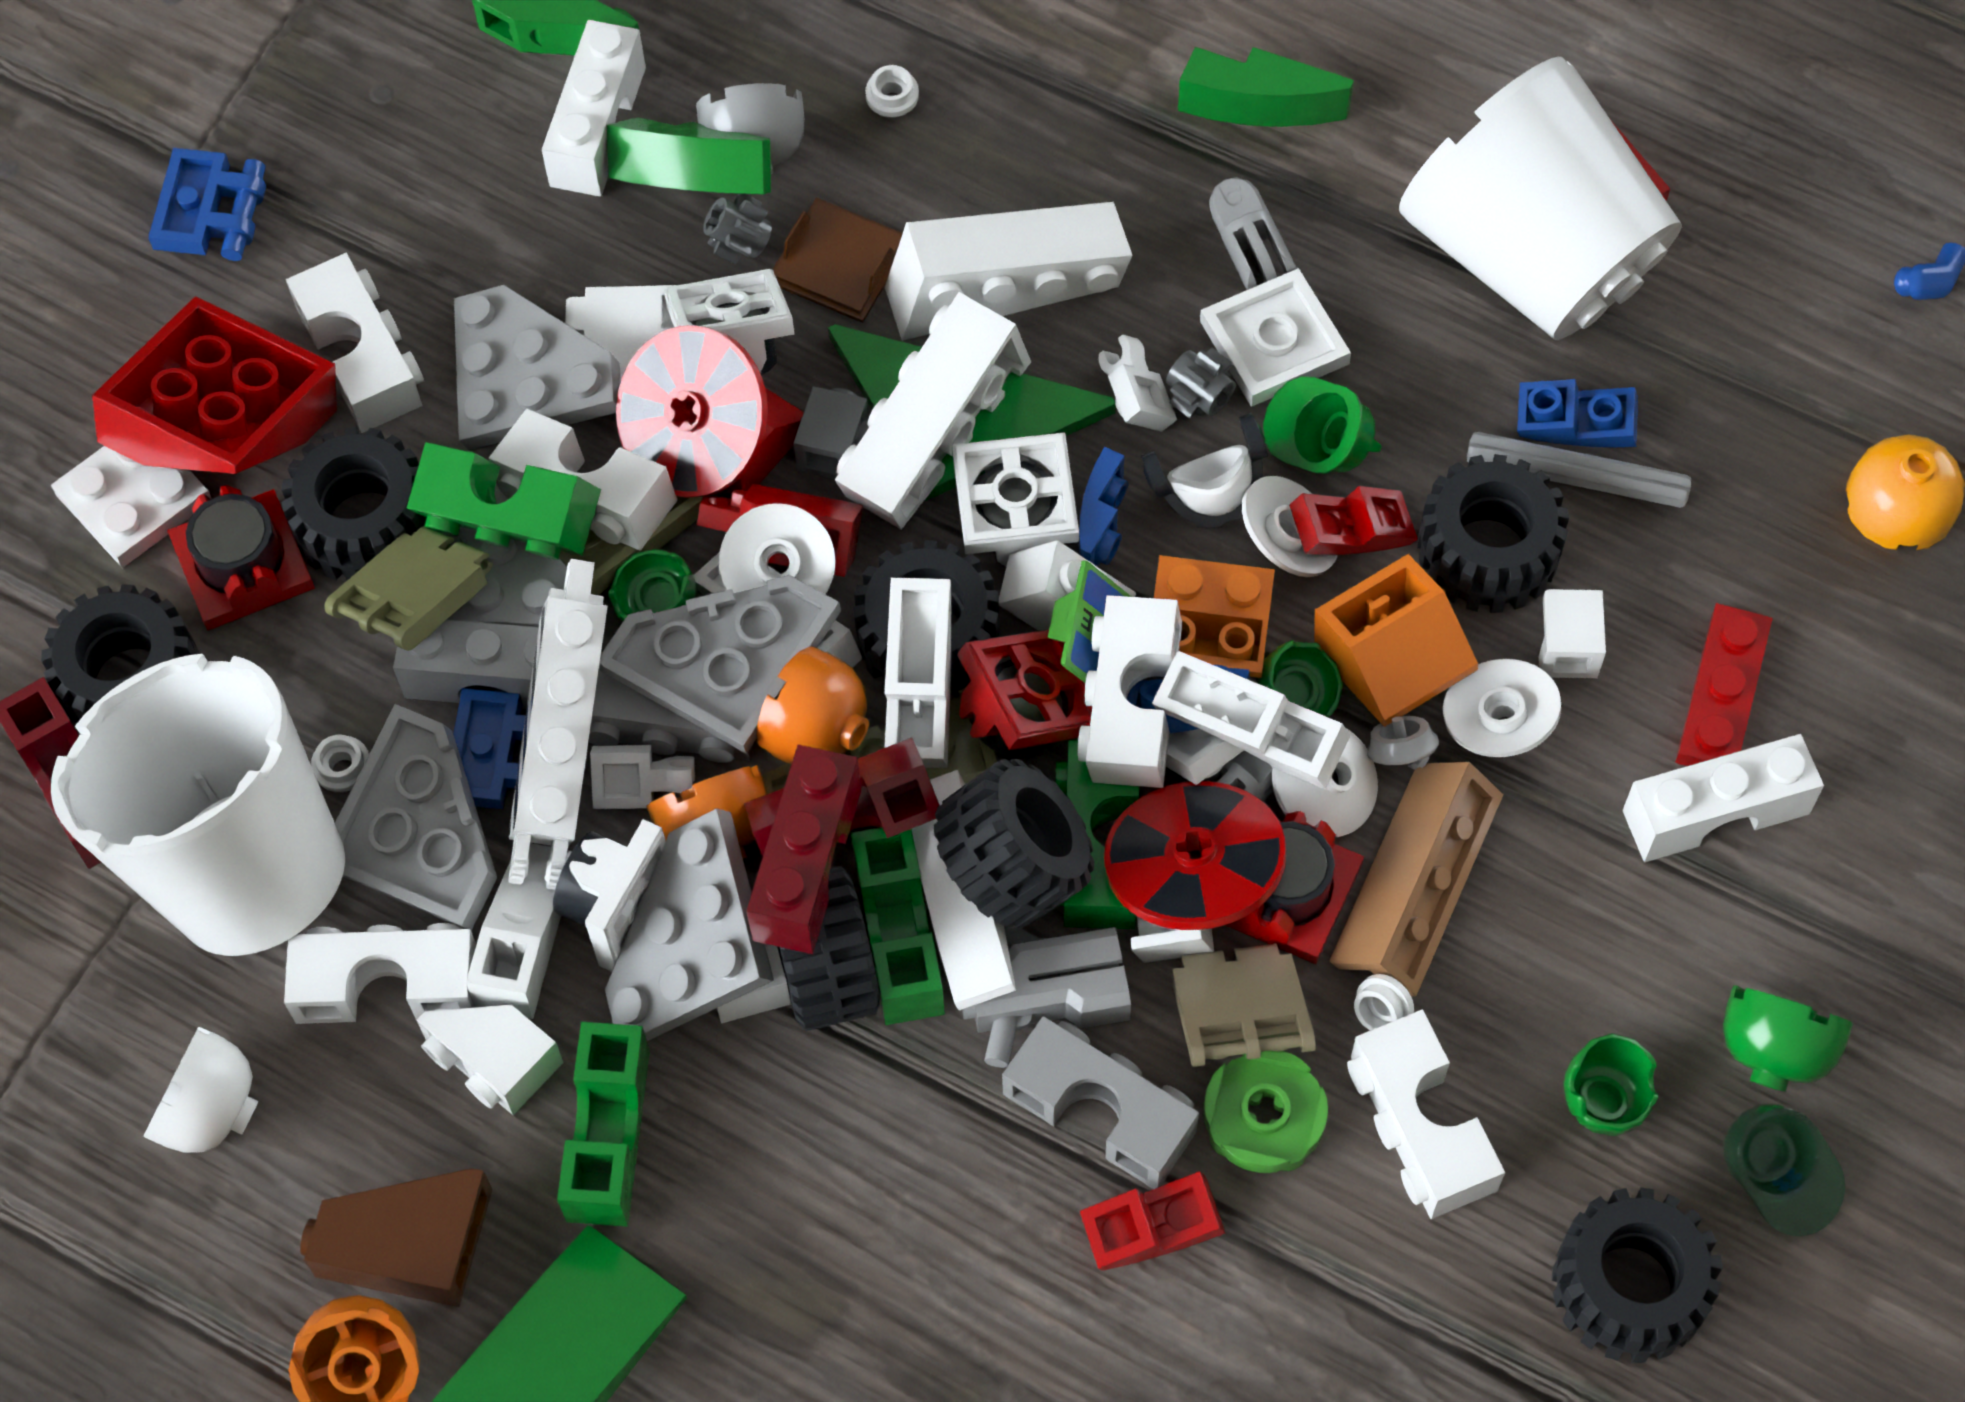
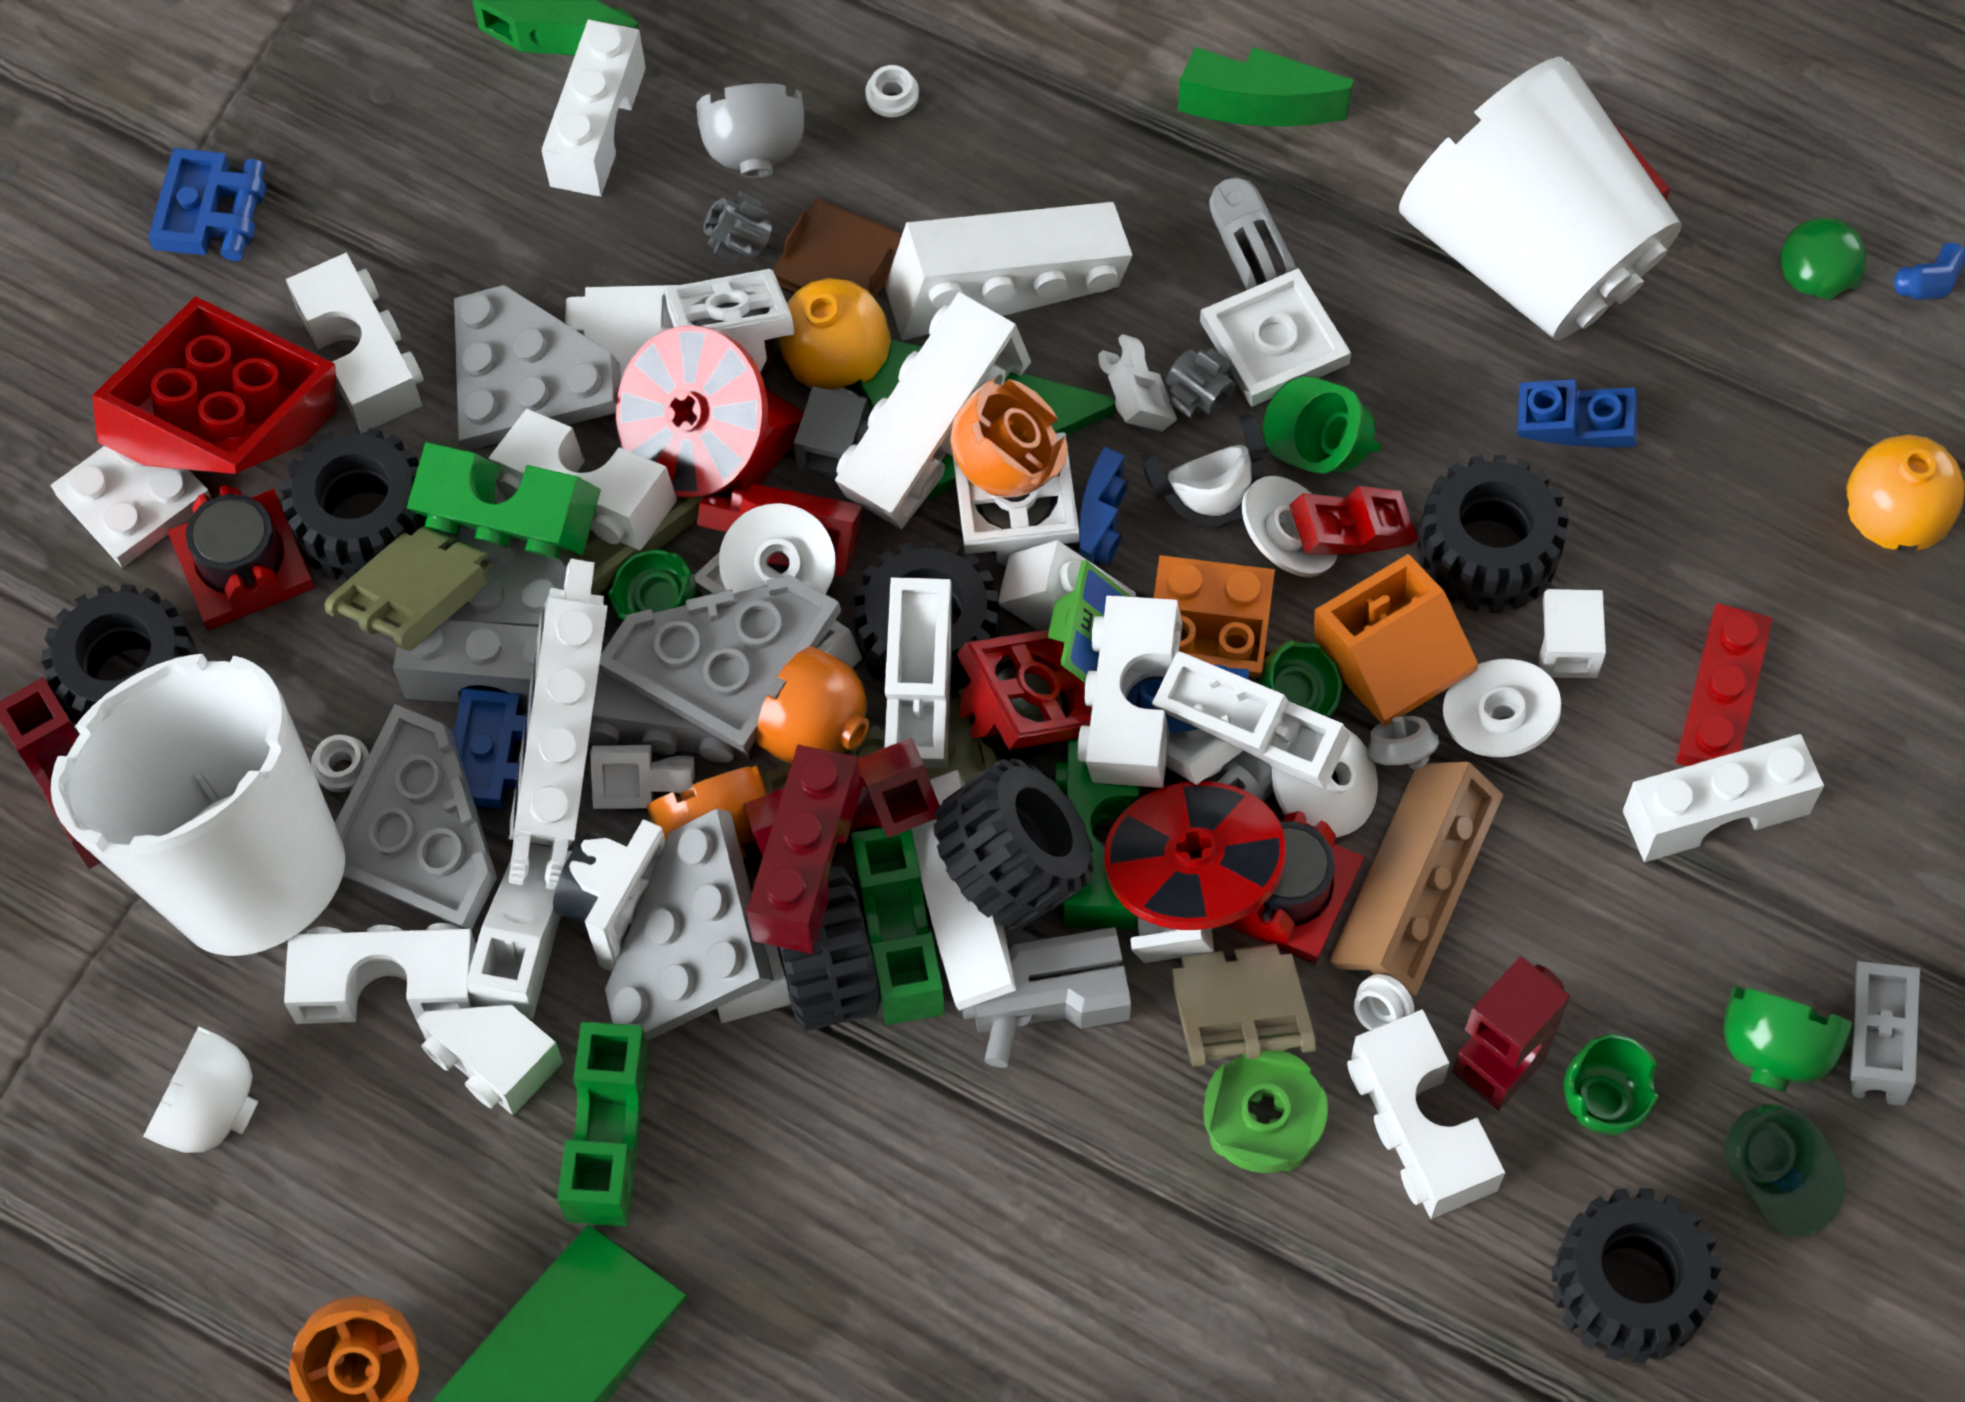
reddish brown slope [300,1168,493,1307] -> none
green slope [607,117,771,194] -> none
light grey arch [1002,1016,1199,1189] -> none
red slope [1080,1171,1225,1271] -> none
light grey axle [1467,432,1691,508] -> none
none -> light orange cylinder [779,278,891,390]
none -> orange cylinder [950,379,1068,498]
none -> dark red arch [1452,956,1570,1111]
none -> green hair [1779,218,1867,301]
none -> light grey hinge [1850,961,1920,1106]

